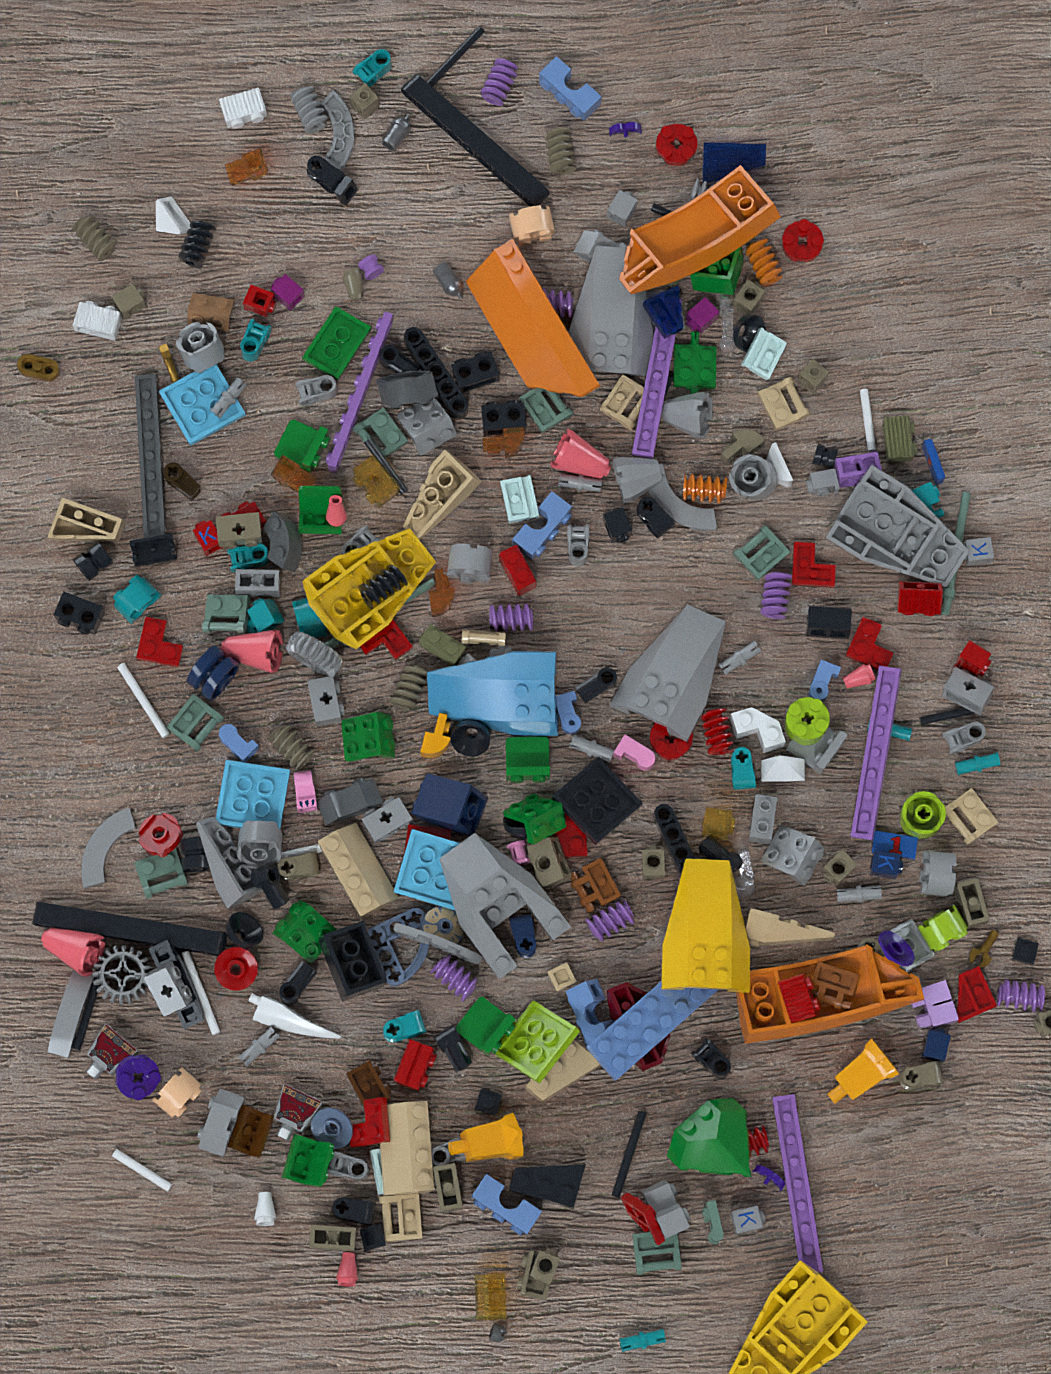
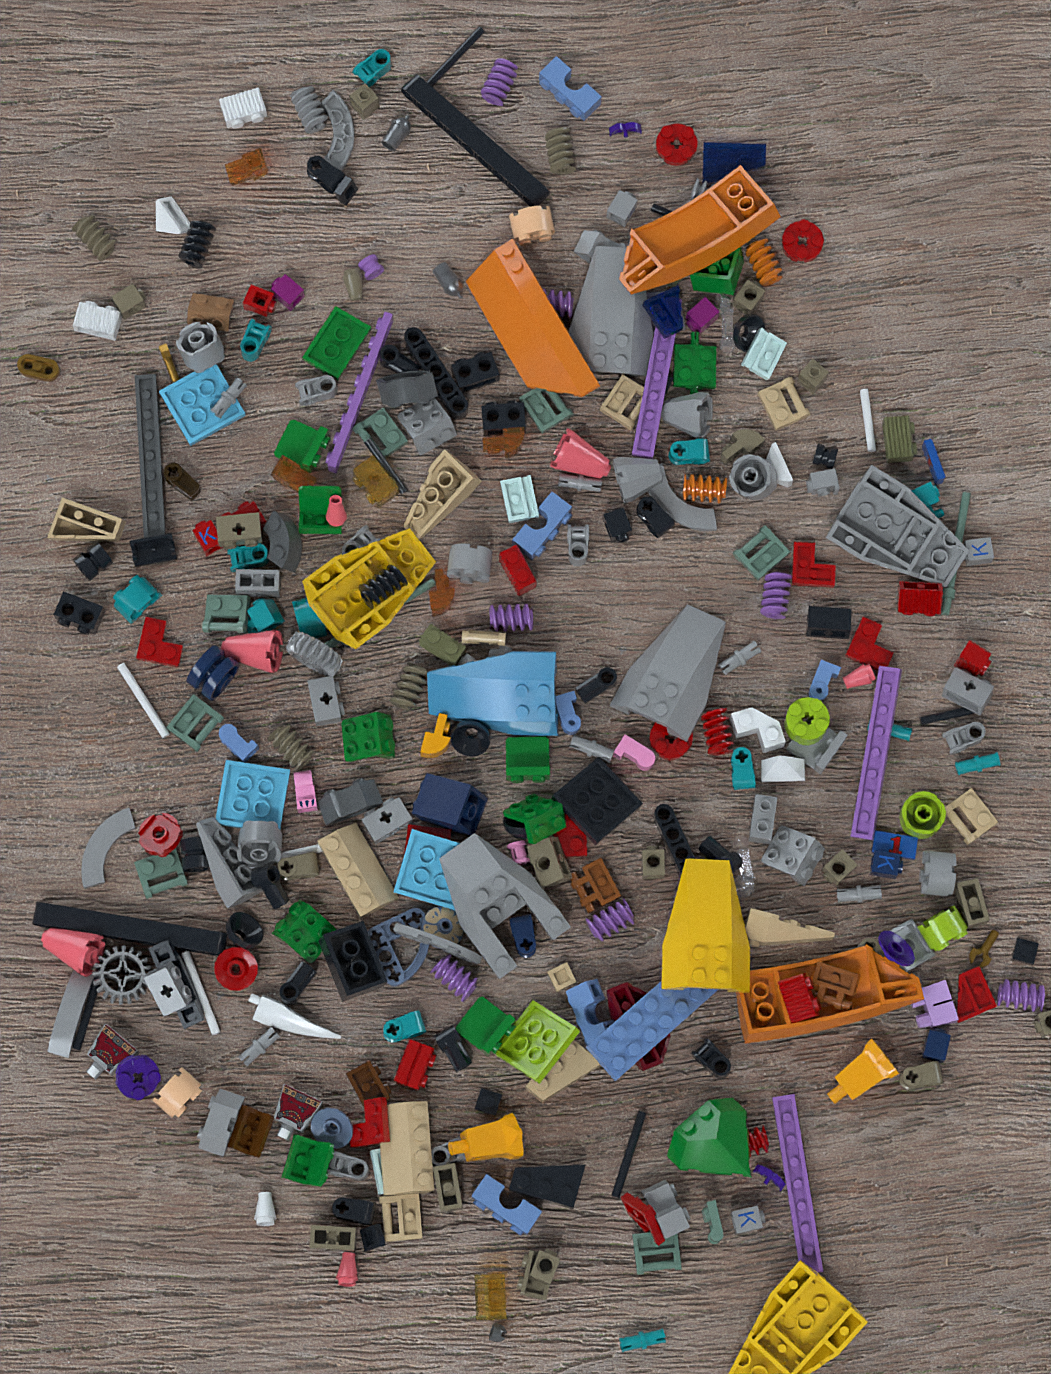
white bar [112,1149,173,1192] -> none
red plate [359,619,413,661] -> none
clear yellow brick [701,807,736,840] -> none
medium lavender brick [833,452,882,488] -> none
none -> teal piece [668,439,710,465]

